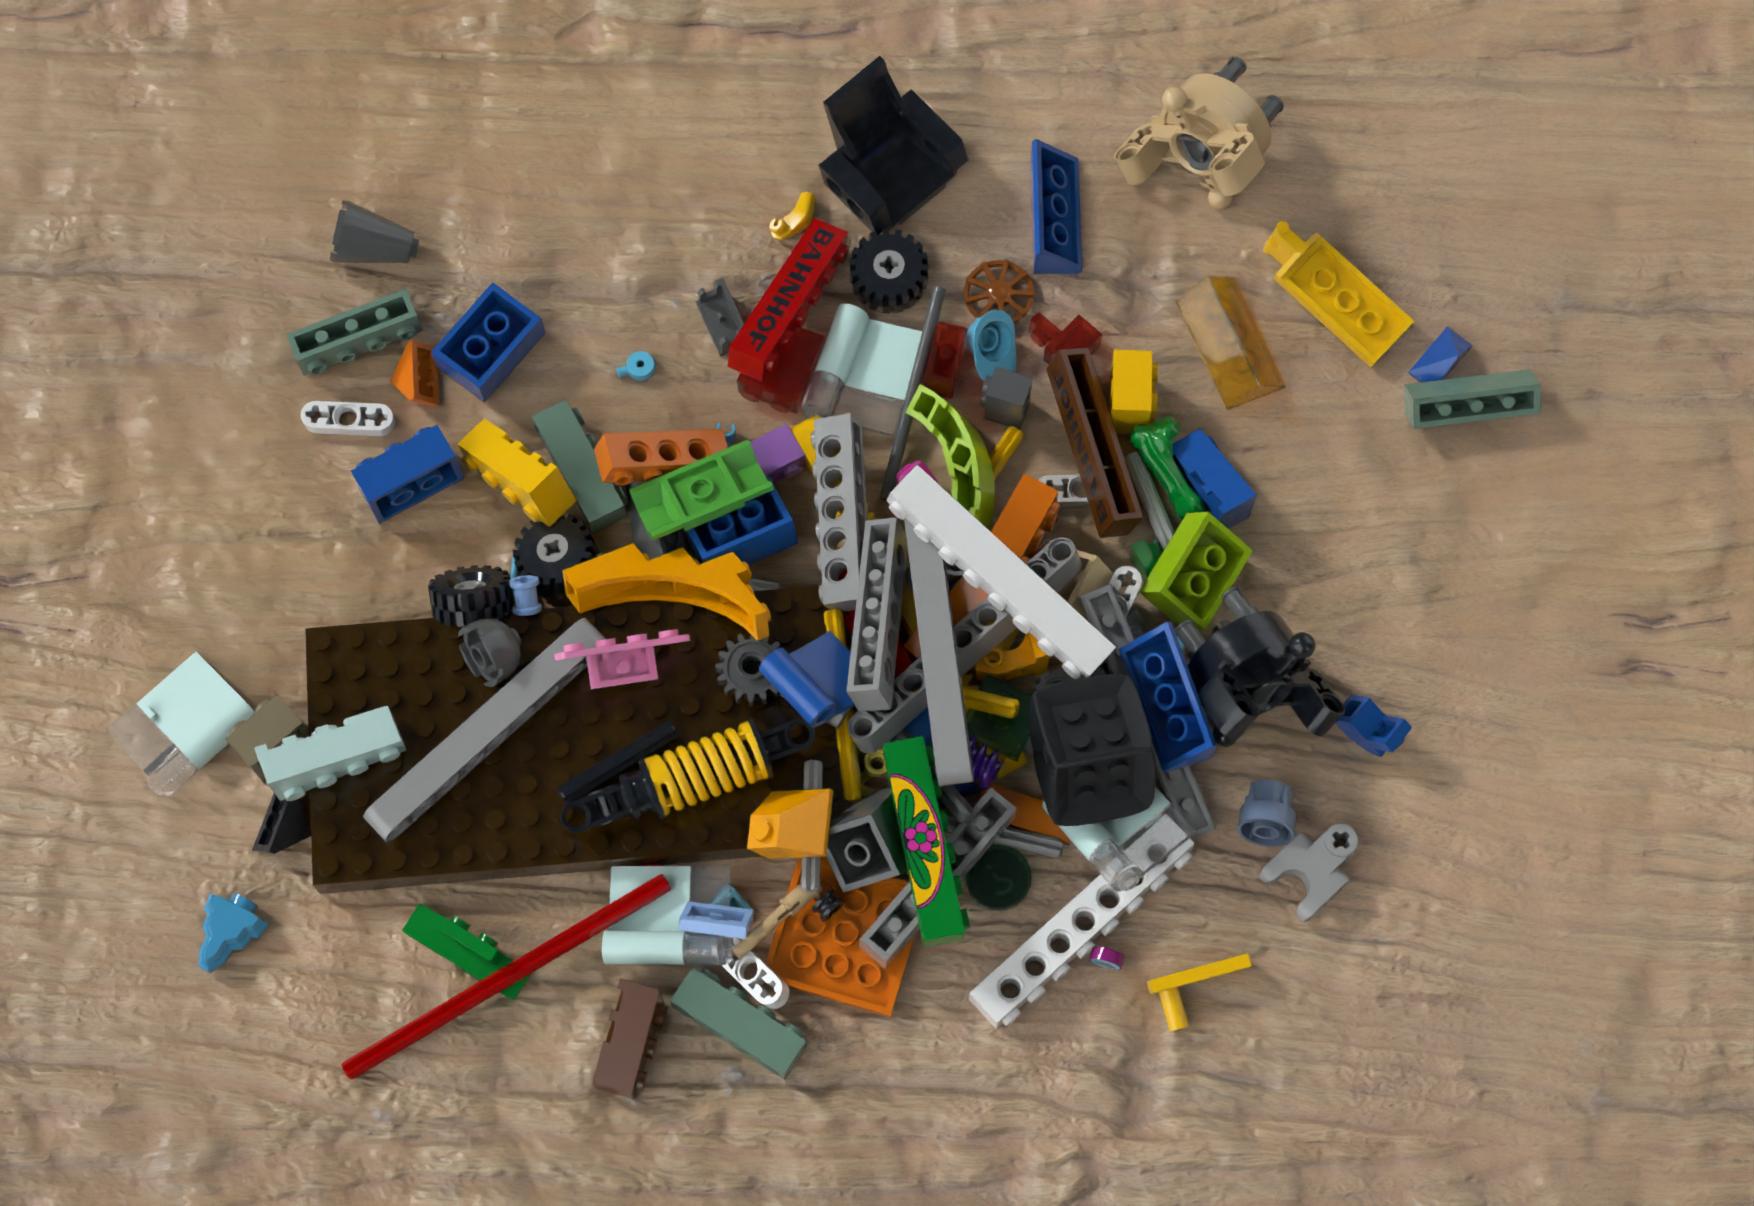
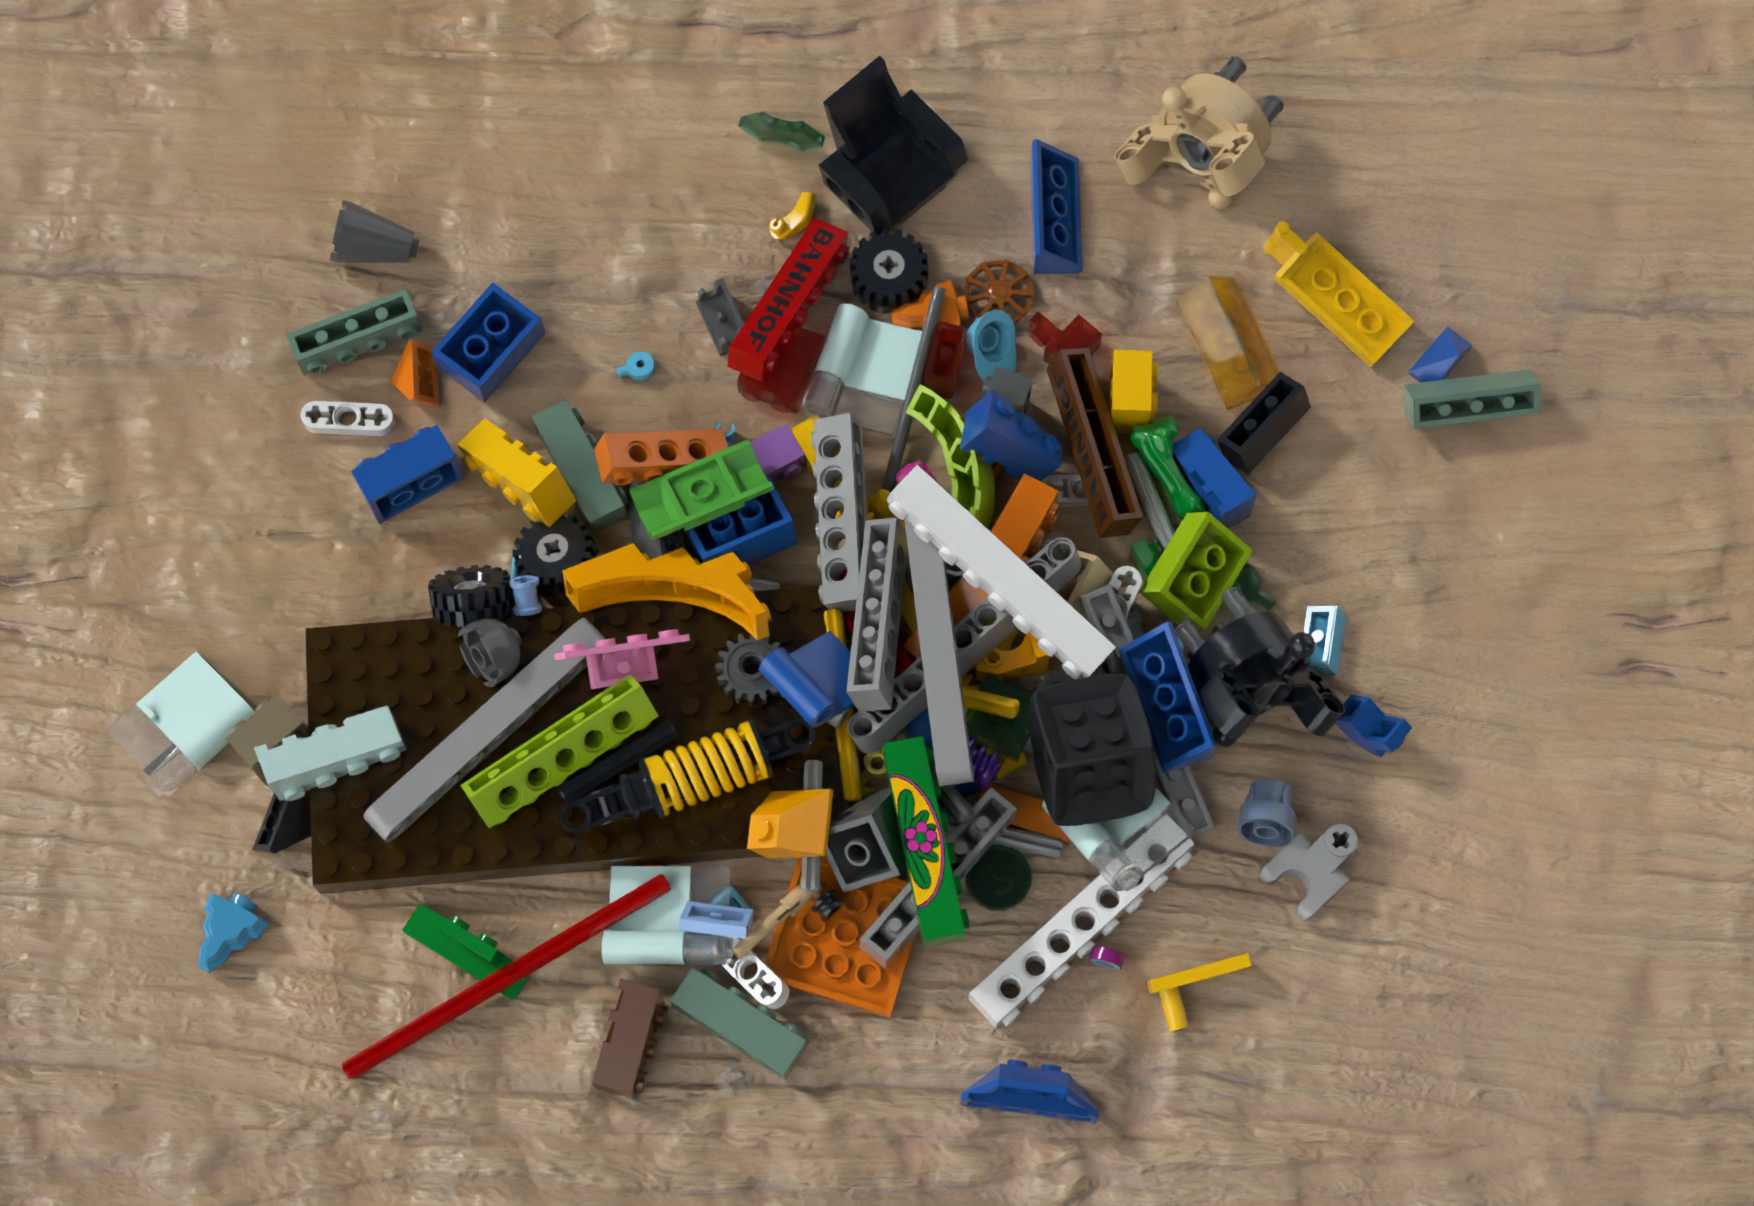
none -> lime brick [460,674,659,828]
none -> clear green tile [738,111,825,151]
none -> yellow rock [867,489,906,533]
none -> orange rock [891,280,969,340]
none -> blue wedge [960,390,1063,482]
none -> blue wedge [960,1060,1099,1124]
none -> black brick [1217,372,1311,475]
none -> clear green rock [1231,563,1277,611]
none -> medium azure slope [1304,606,1346,675]

